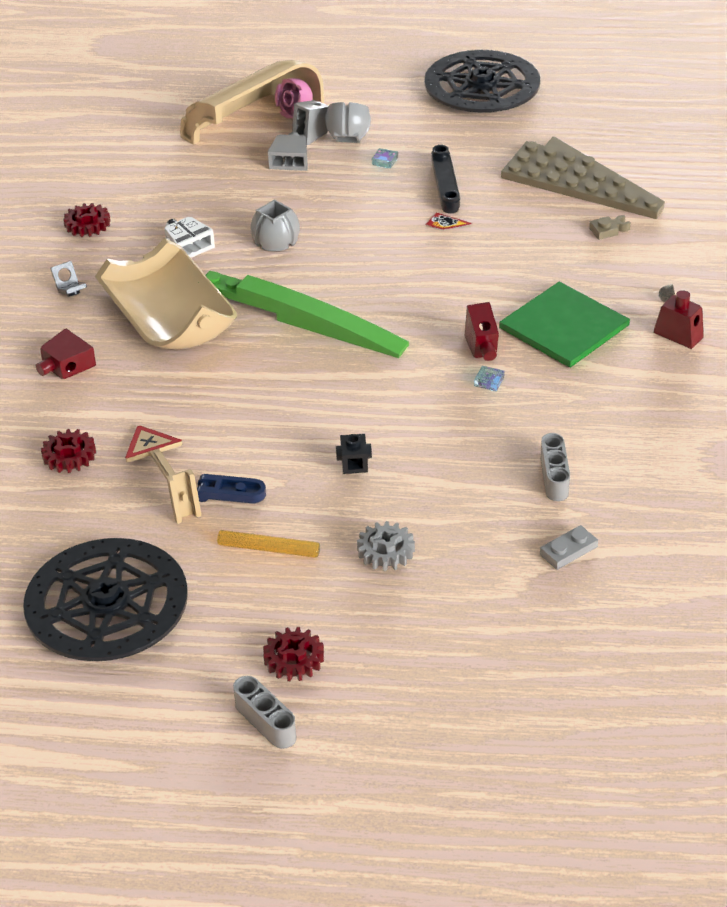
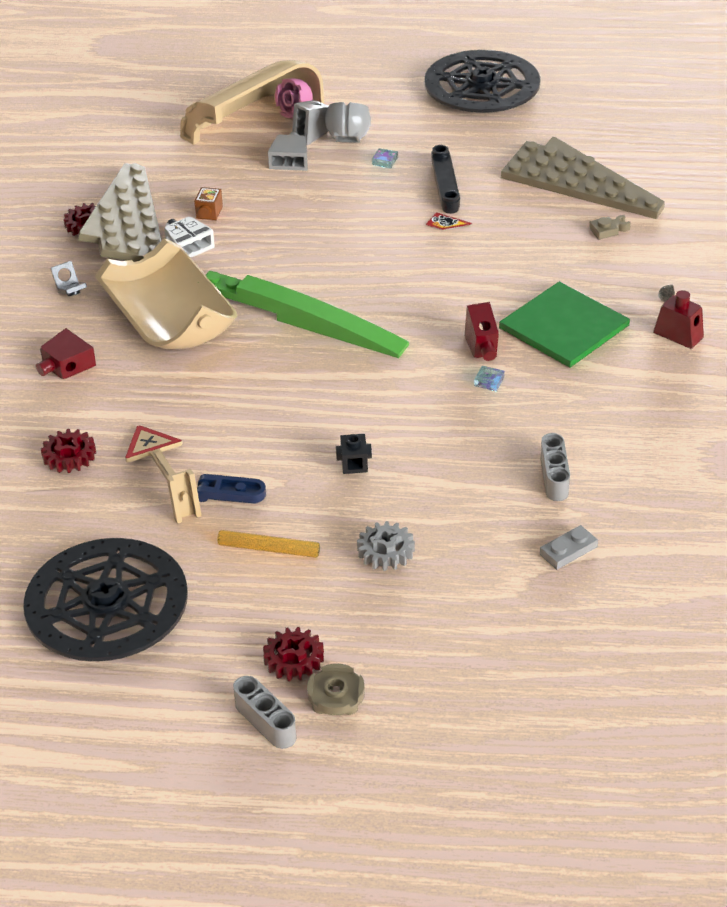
light grey piece [251,200,300,251] -> none
none -> wing [78,163,162,262]
none -> dark orange brick [194,187,223,221]
none -> dark tan plate [307,663,365,715]

